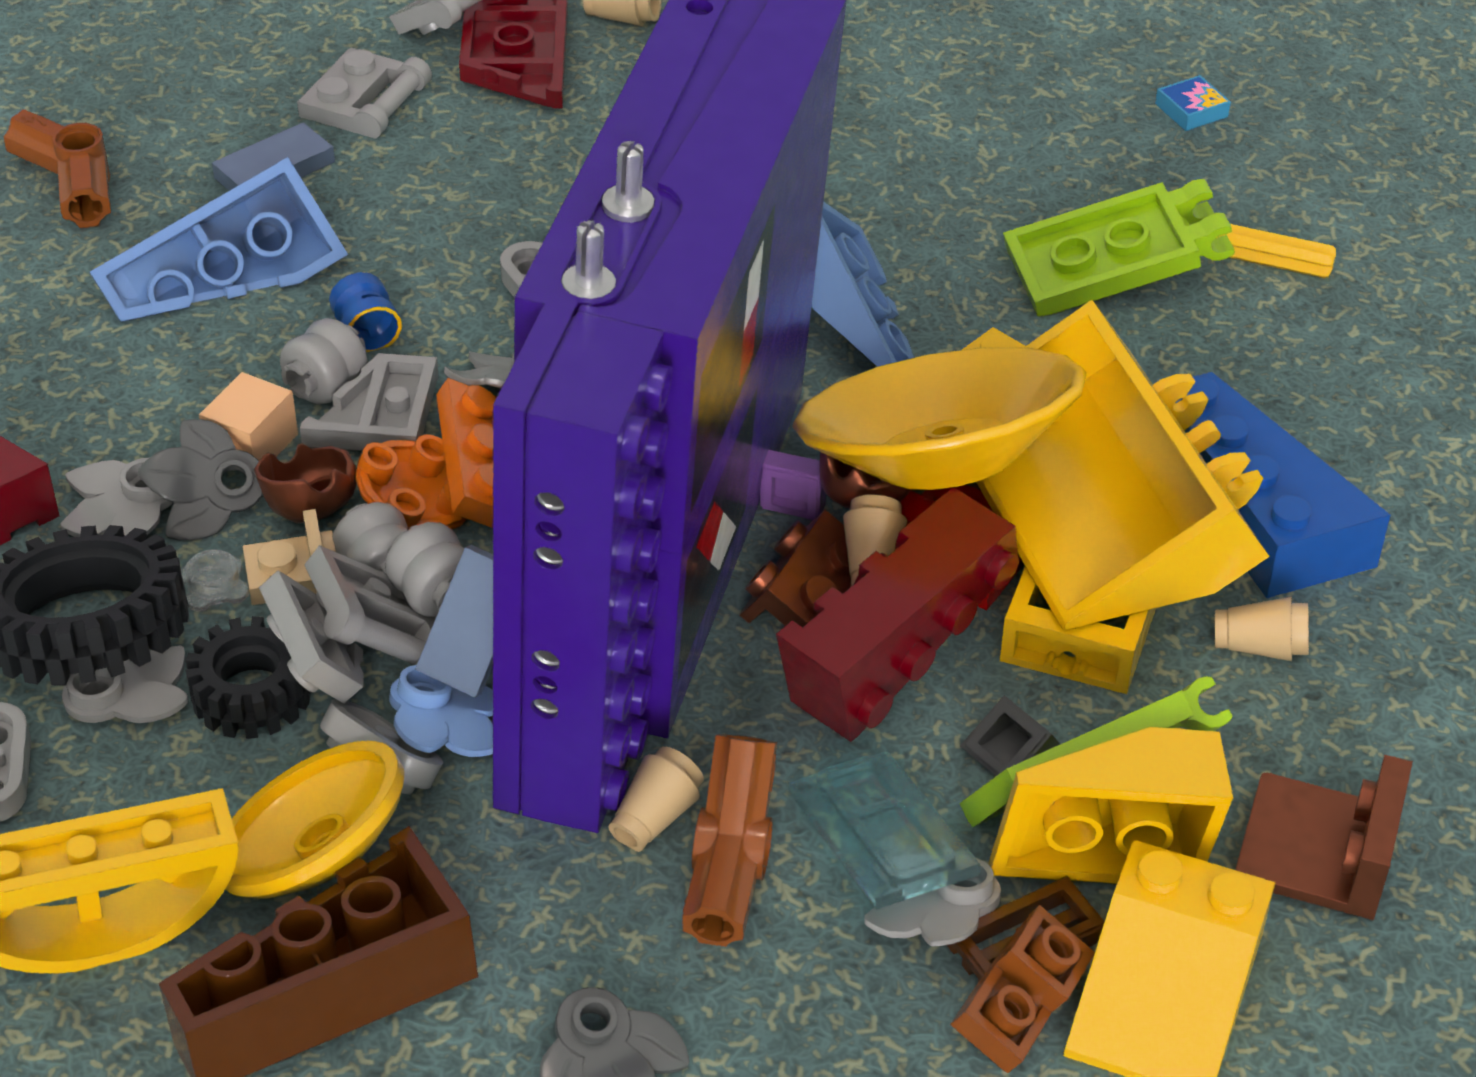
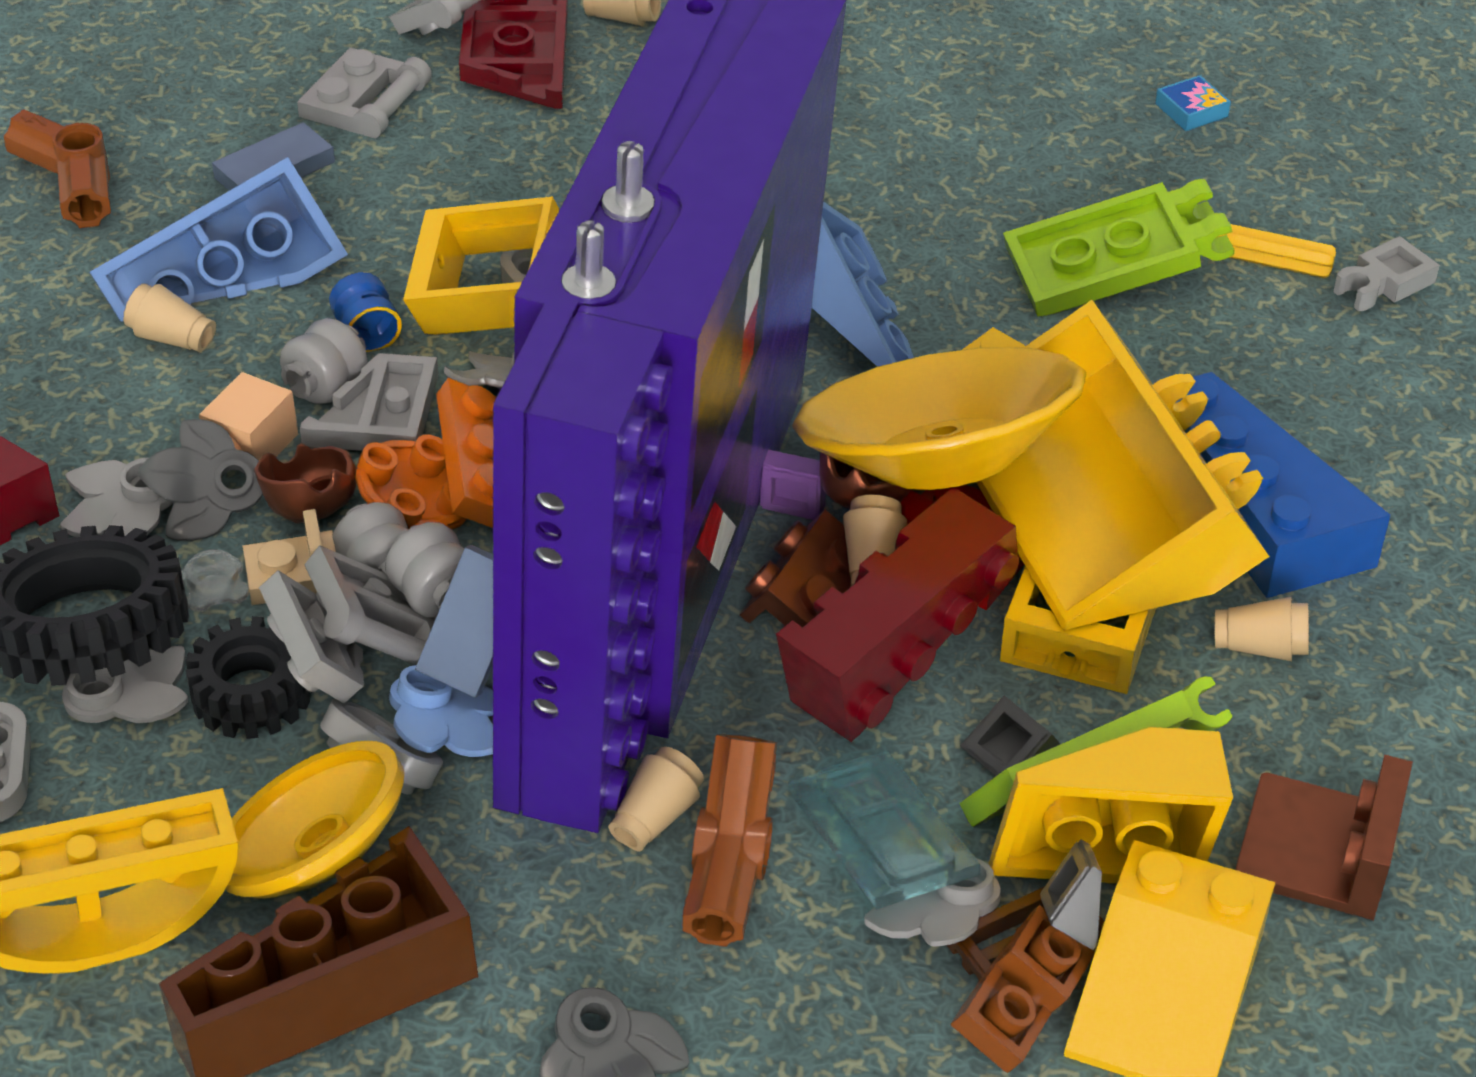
none -> tan cone [123,283,216,353]
none -> yellow window [403,196,560,335]
none -> slope [1040,839,1102,950]
none -> light grey plate [1333,236,1440,311]

